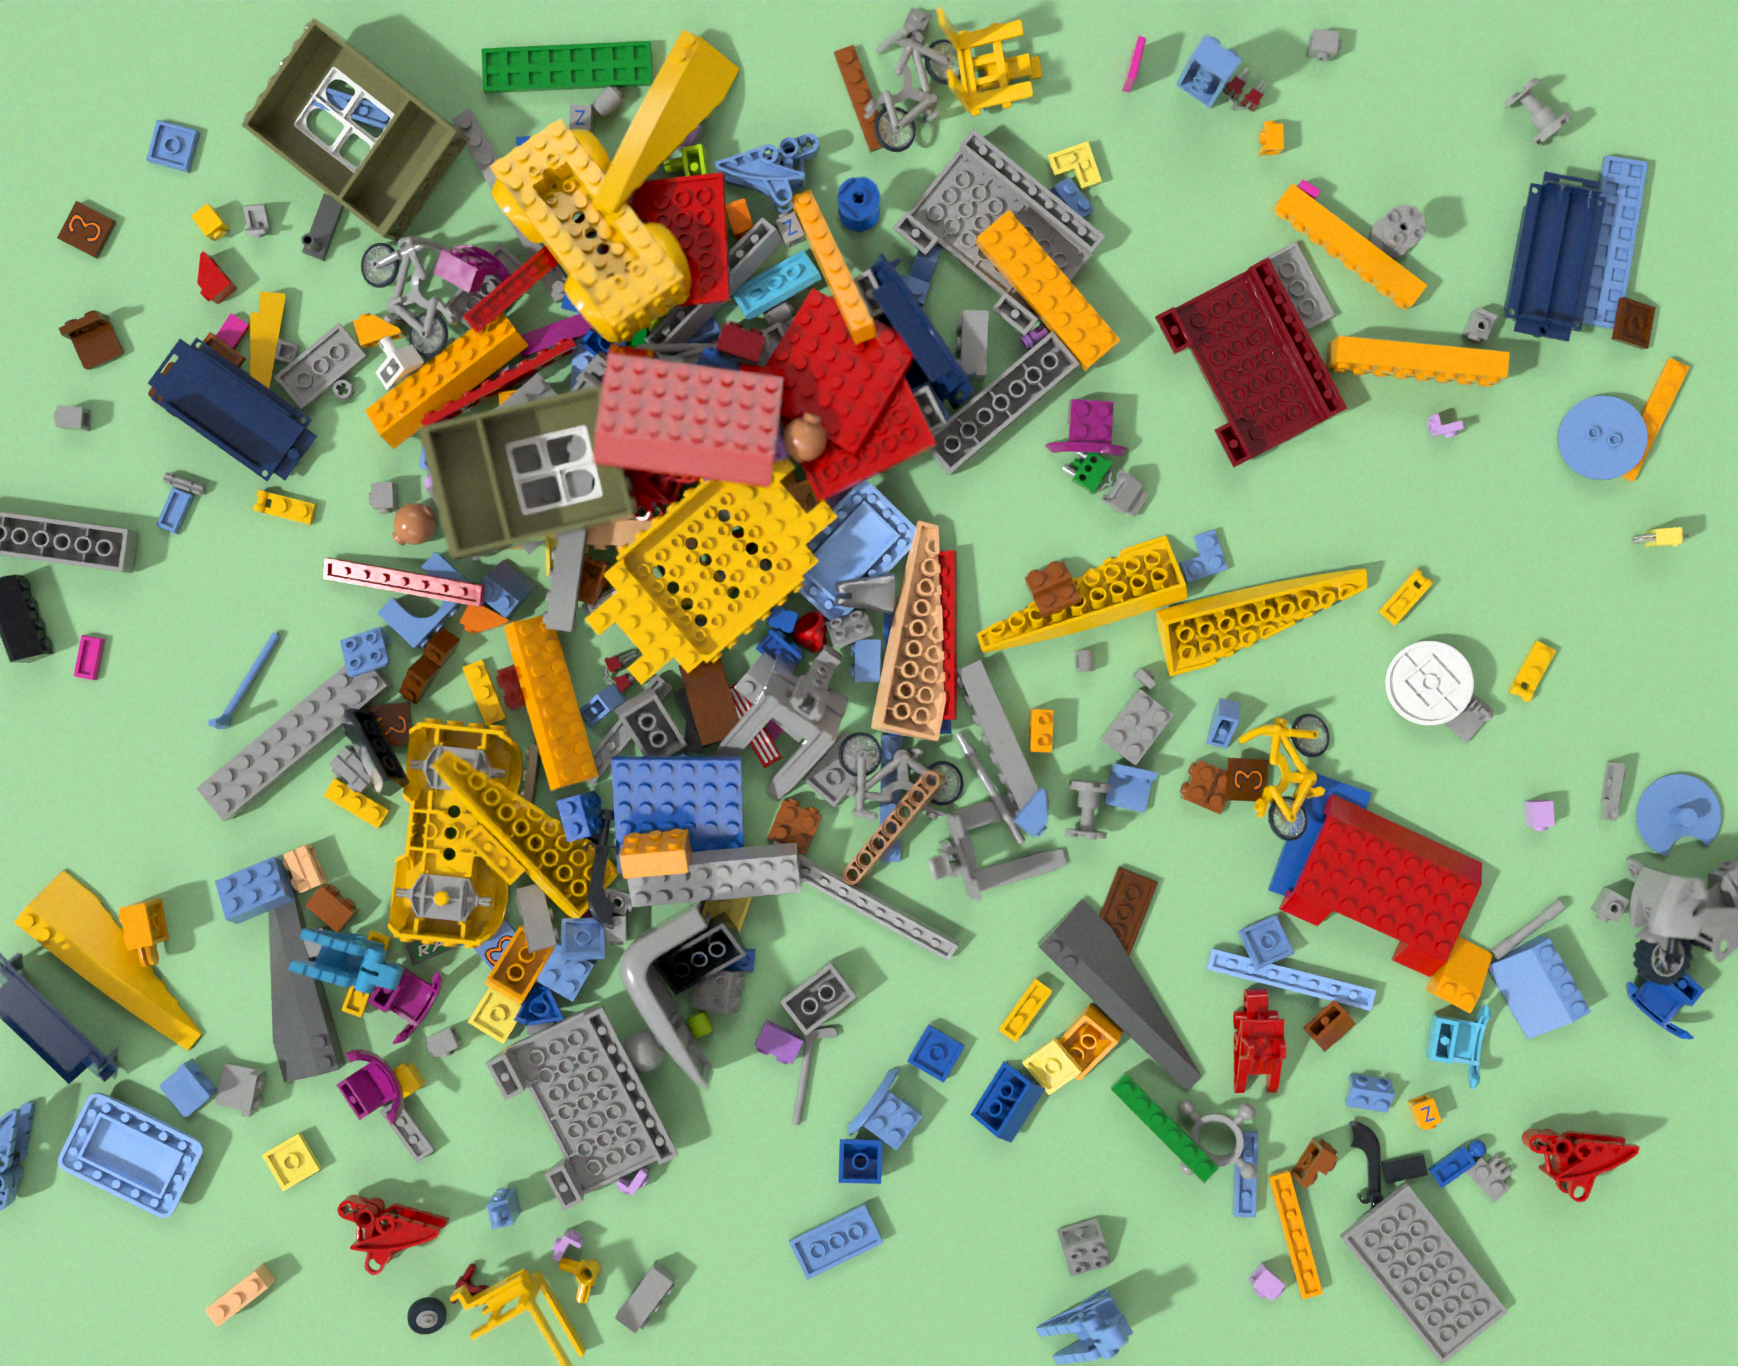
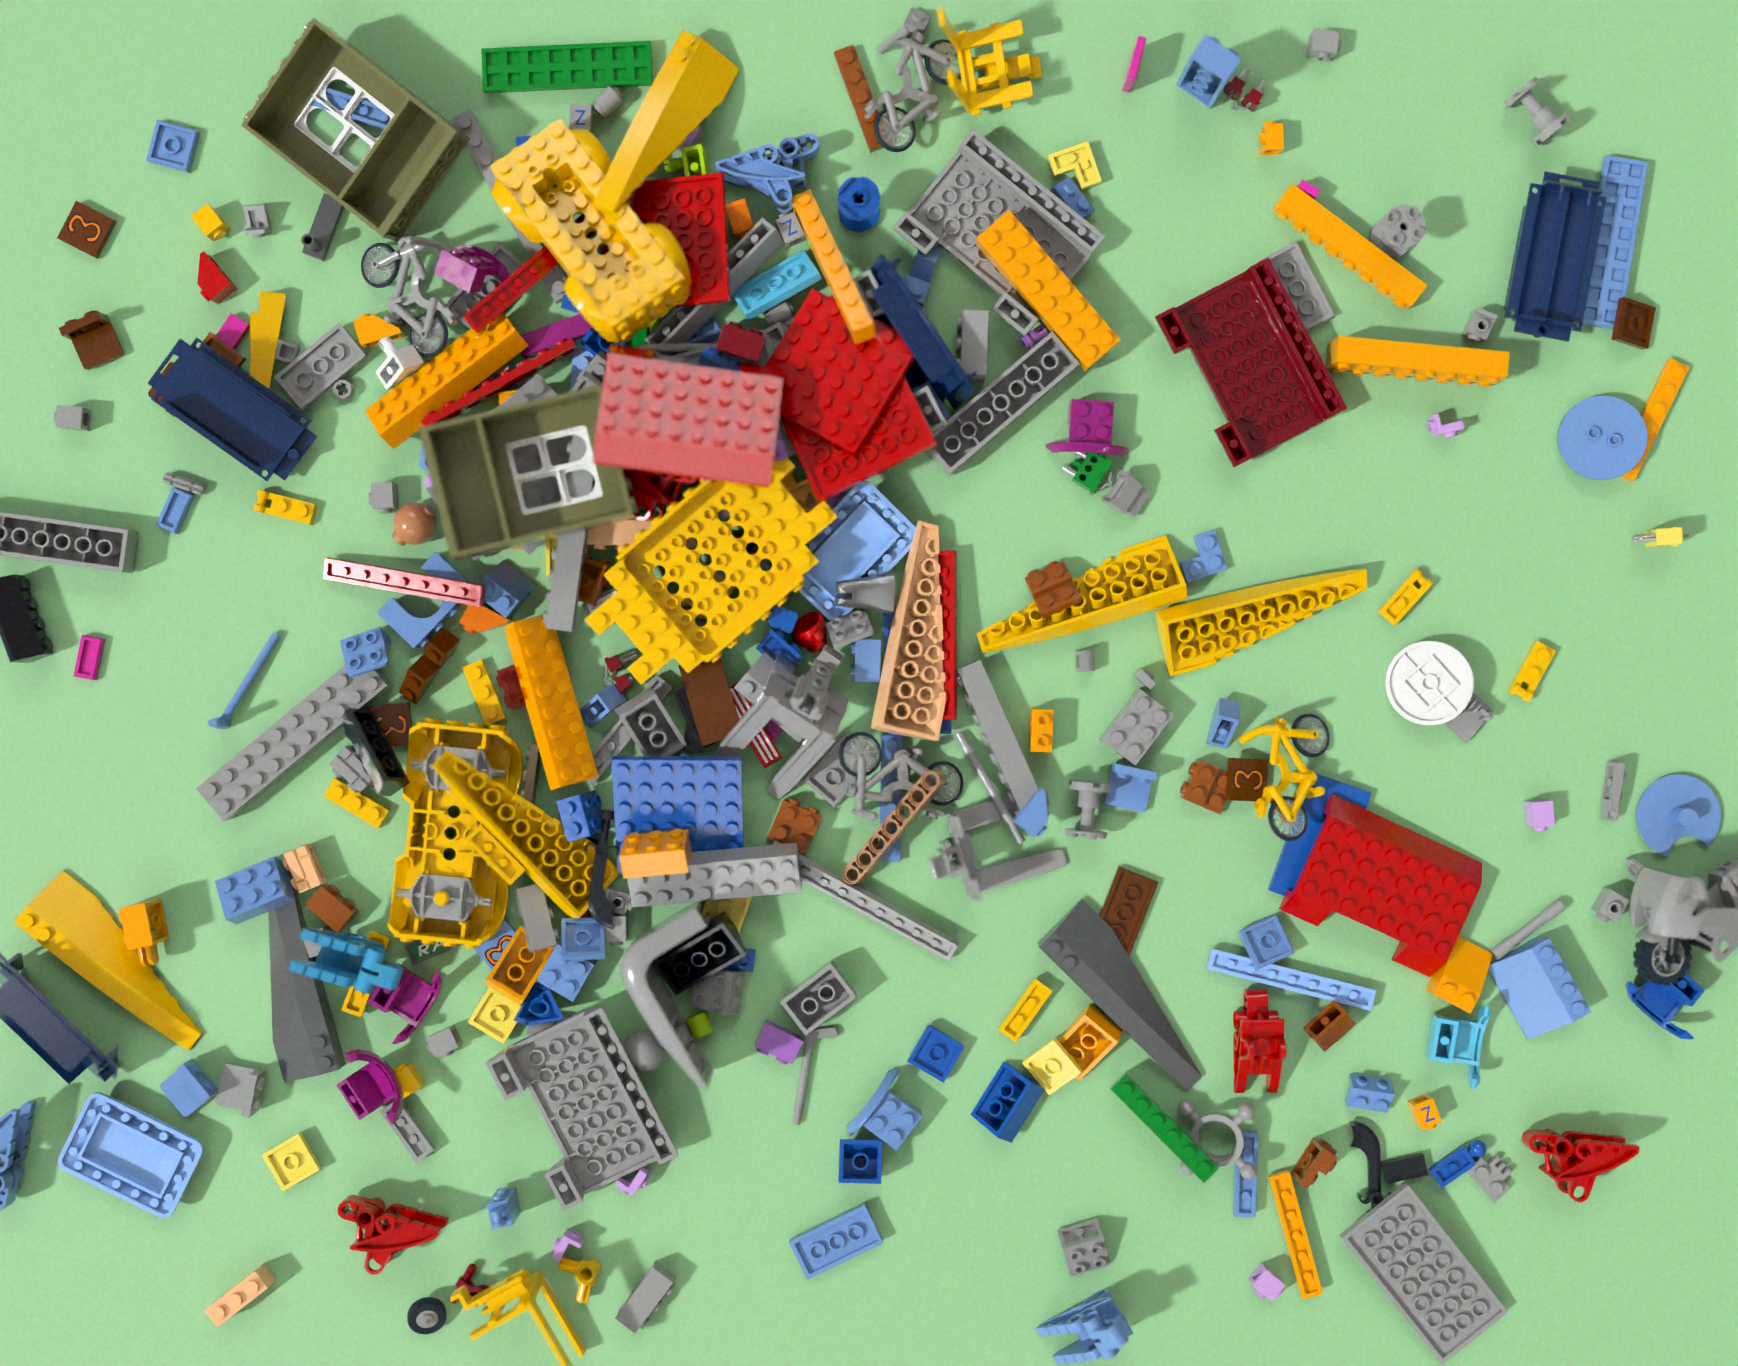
nougat brick [783,412,827,463] -> none

